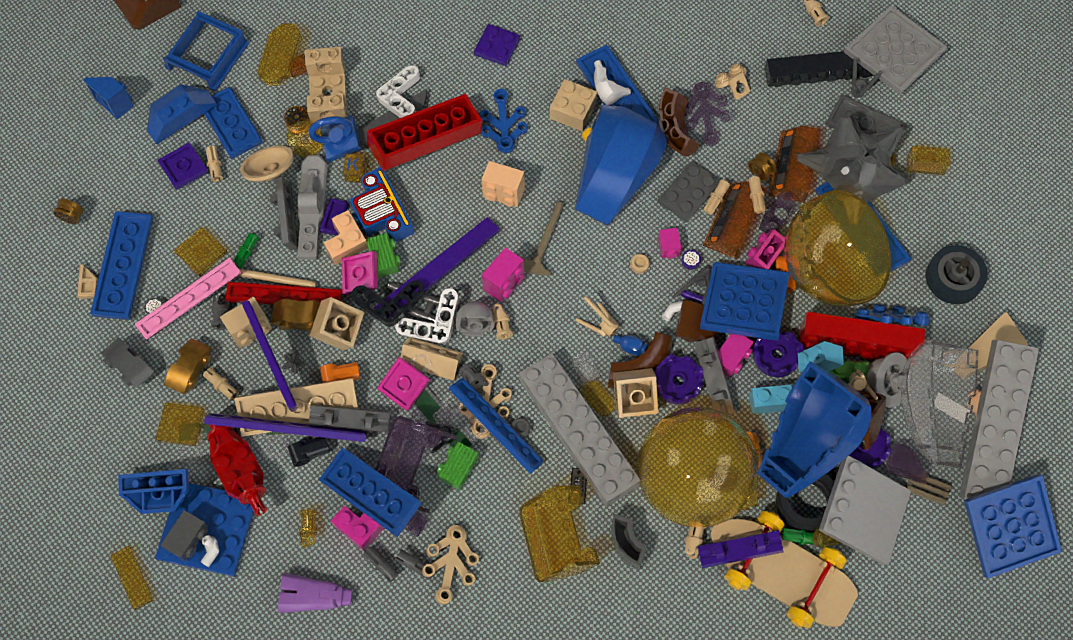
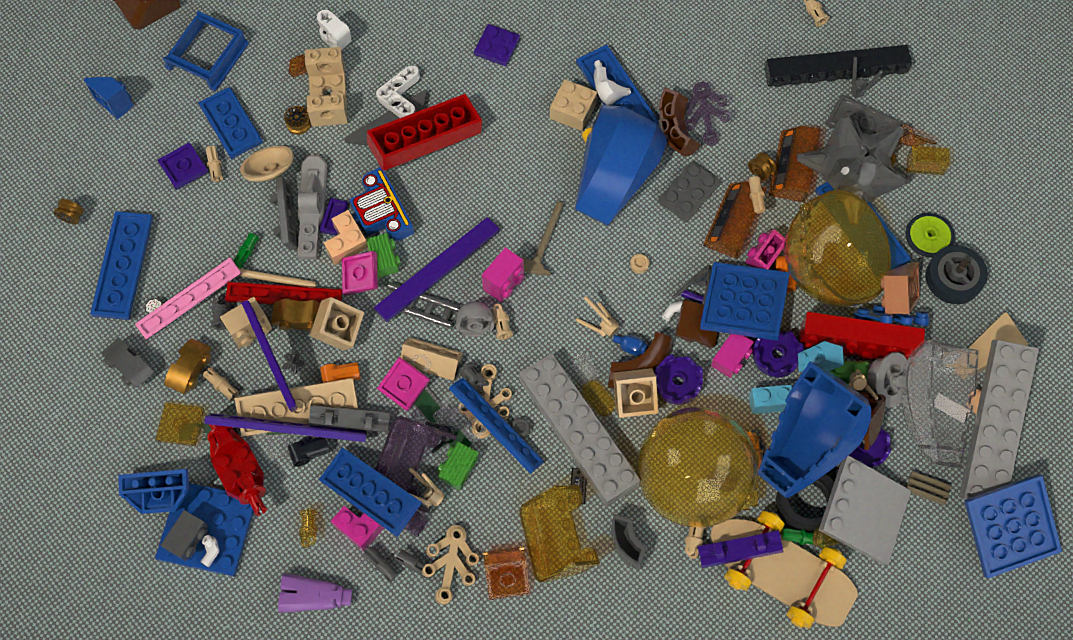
tan tile [77,264,98,299] -> none
clear yellow tile [110,546,154,610] -> none
blue wedge [147,84,217,144] -> none
clear yellow plate [174,227,228,277] -> none
clear yellow tile [258,23,302,86] -> none
clear yellow dish [287,121,323,157] -> none
blue tile [308,115,362,162] -> none
clear yellow brick [343,153,366,183] -> none
black beam [352,280,424,327] -> none
white beam [395,288,459,344] -> none
blue plant [479,89,528,153] -> none
light nougat brick [481,161,525,207] -> none
dark pink brick [658,228,681,259] -> none
tile [681,250,701,270] -> none
dark grey hinge [694,337,737,418] -> none
tan axle [703,179,731,215] -> none
tan bracket [714,63,750,100] -> none
piece [759,192,795,233] -> none
light grey plate [844,6,947,95] -> none
clear purple slope [886,444,927,485] -> none
none -> white piece [317,10,351,50]
none -> tan plant [409,468,445,508]
none -> clear orange slope [483,546,530,600]
none -> nougat slope [881,262,920,314]
none -> clear orange piece [899,124,937,147]
none -> lime wheel [905,213,955,258]

